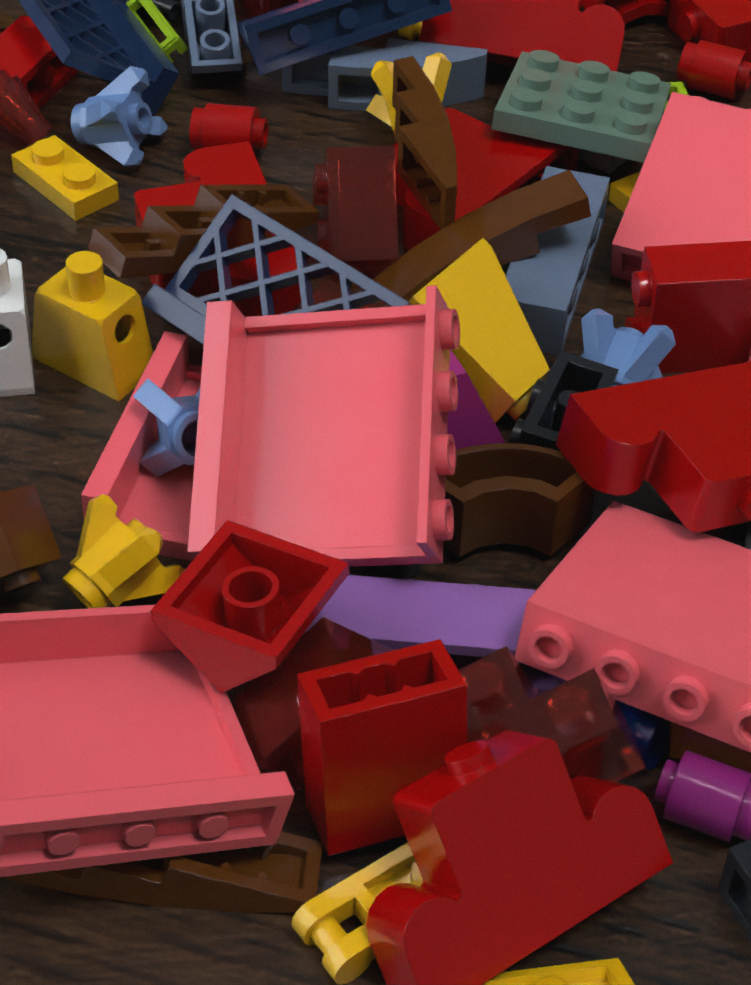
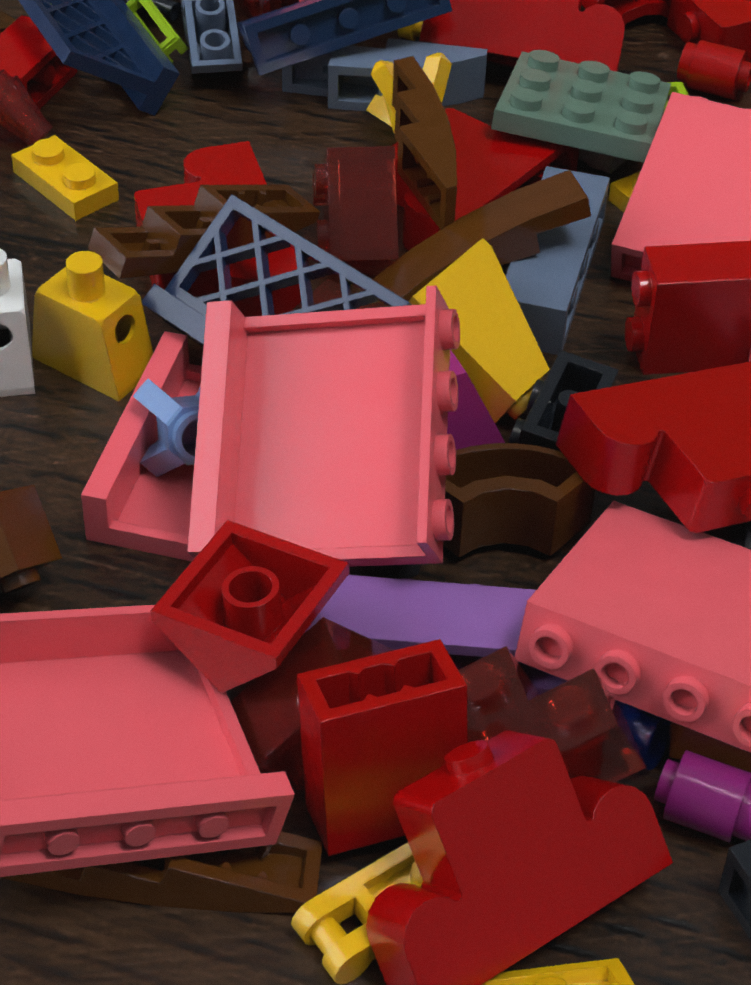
yellow rock [62,494,185,608] -> none
medium blue rock [71,66,167,170] -> none
red brick [189,103,269,157] -> none
medium blue rock [581,309,676,386] -> none

